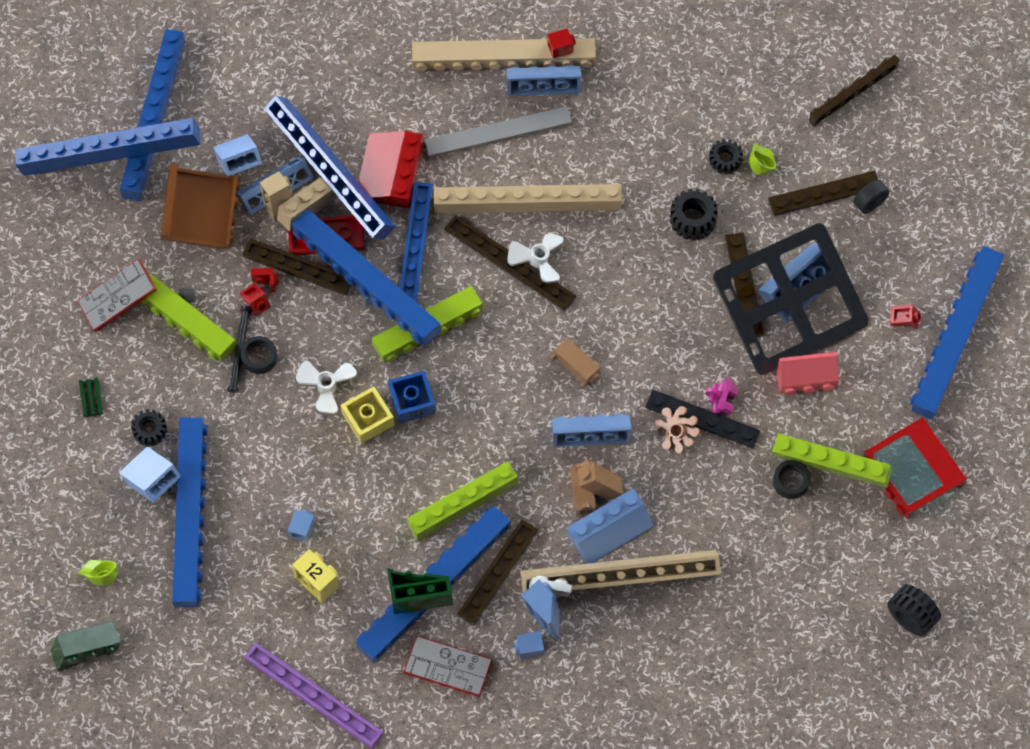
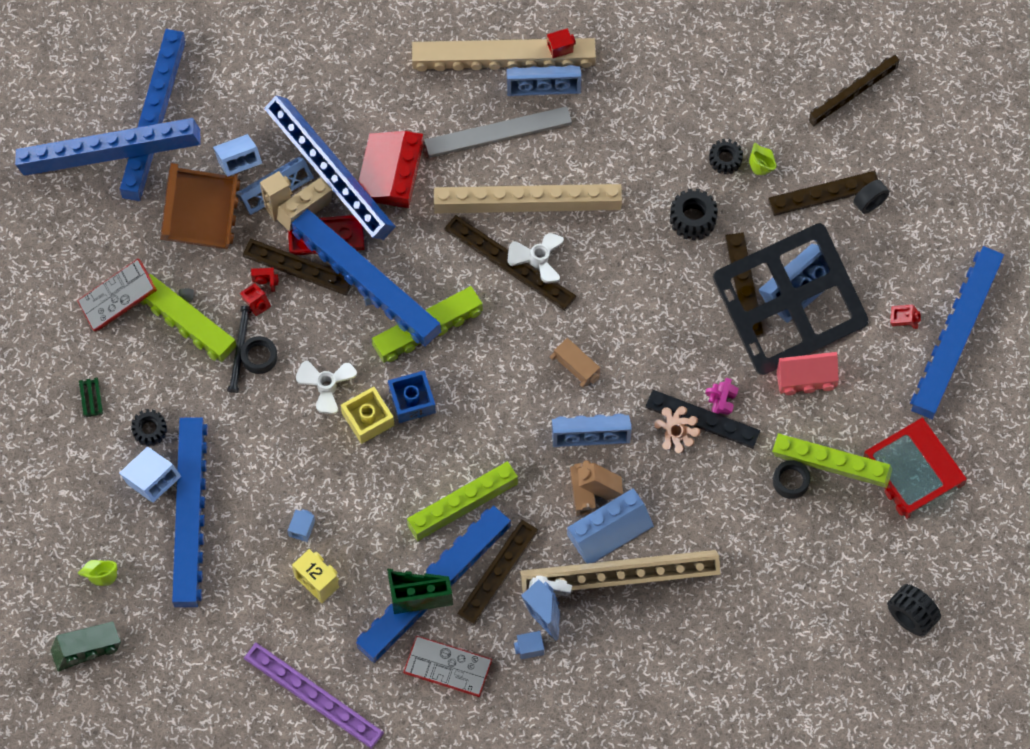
blue plate [399,182,433,303] -> none

